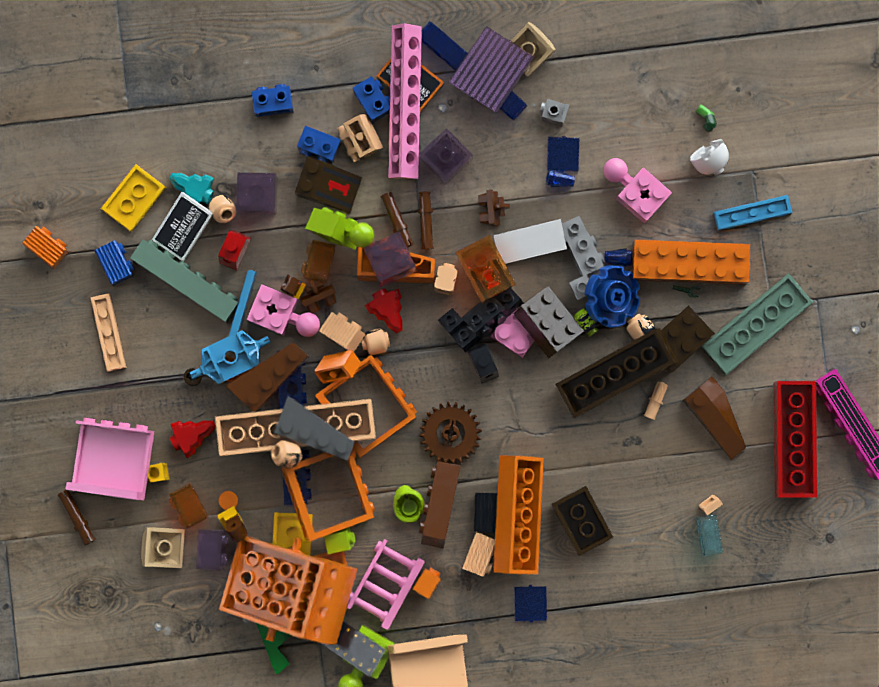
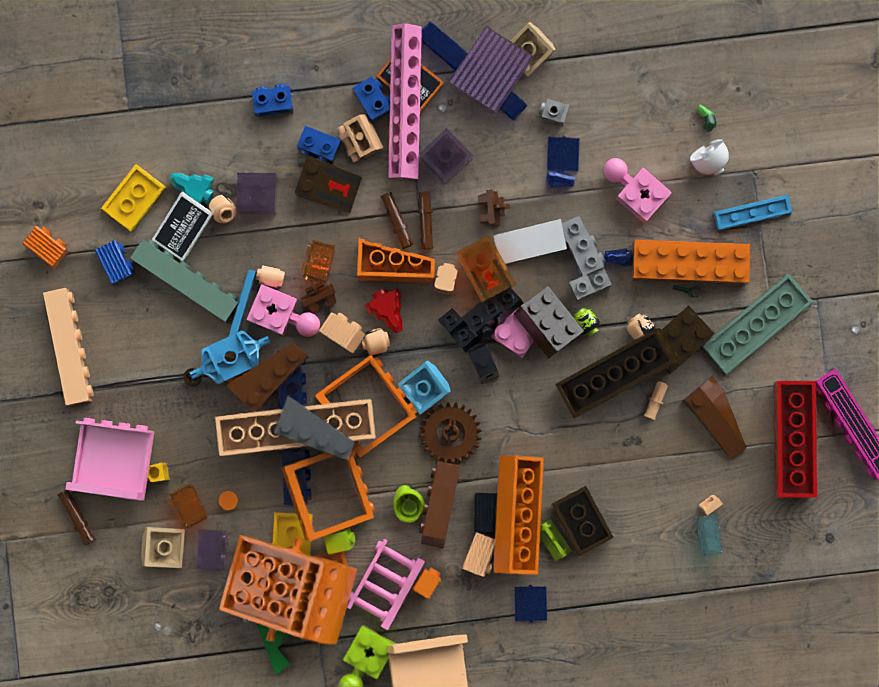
light nougat tile [91,293,127,372] -> none
red rock [170,420,216,459] -> none
reddish brown leg [217,506,248,542] -> none
red torso [218,230,251,271] -> none
light nougat head [271,441,302,469] -> none
reddish brown leg [280,274,307,300] -> none
lime brick [305,207,374,250] -> none
orange brick [314,350,361,384] -> none
sticker [321,621,386,677] -> none
clear purple brick [364,232,416,287] -> none
blue piece [585,265,640,327] -> none
none -> light nougat brick [43,288,94,406]
none -> light nougat brick [256,266,285,288]
none -> medium azure slope [398,361,451,415]
none -> lime hinge [540,519,572,561]

